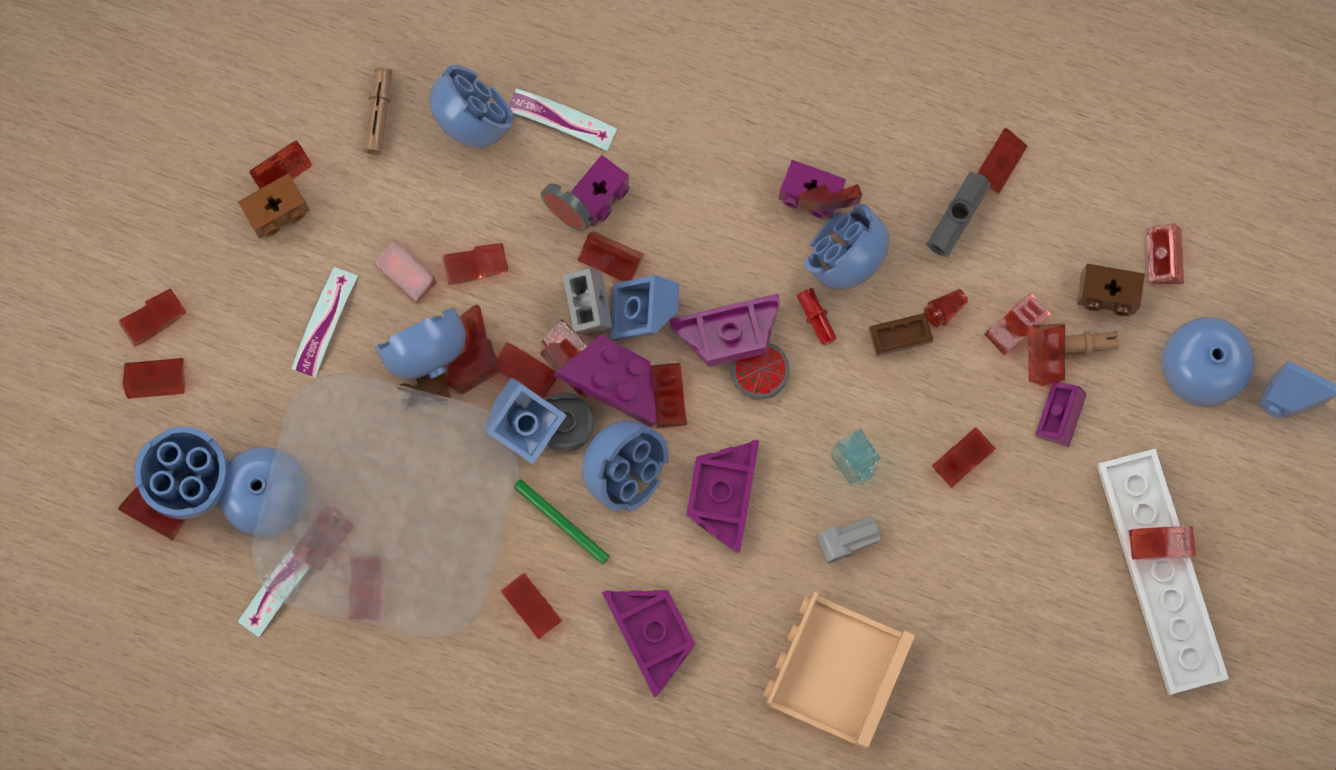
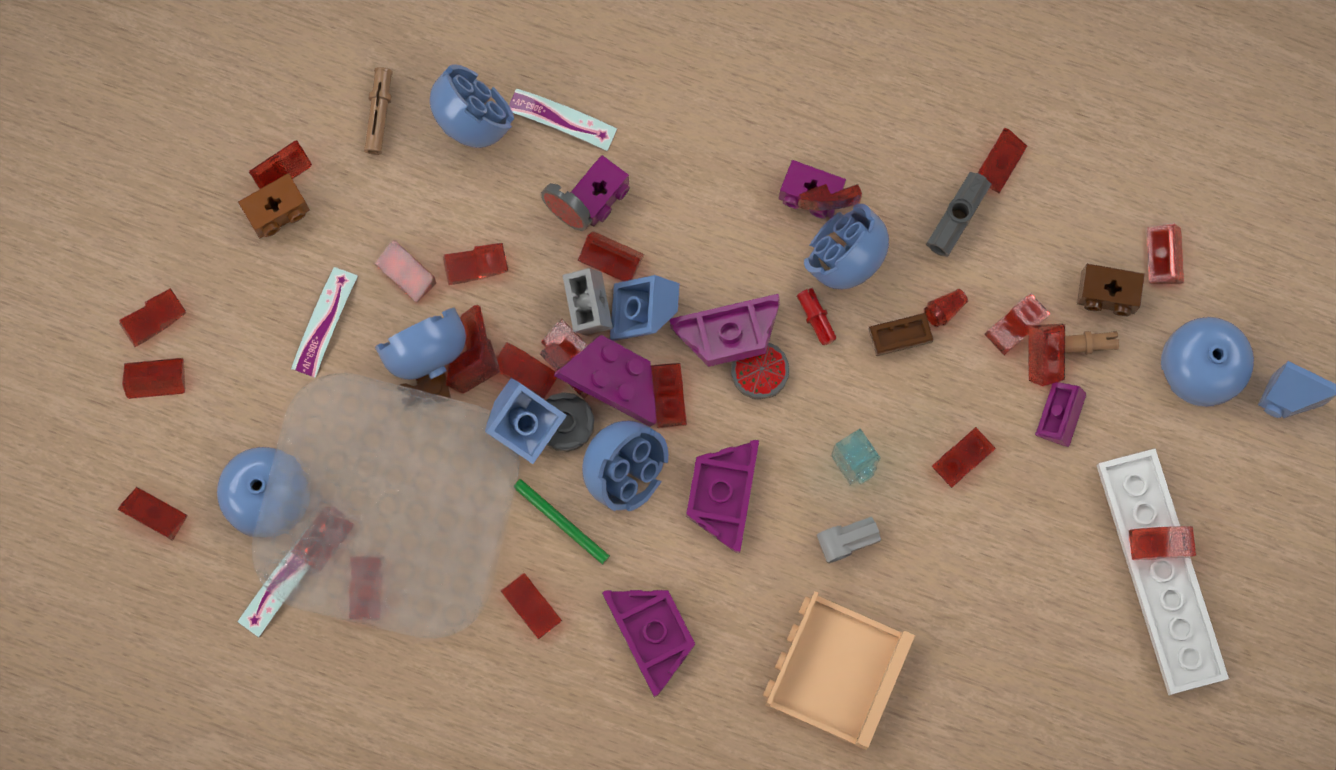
medium blue cylinder [135,427,228,519] -> none

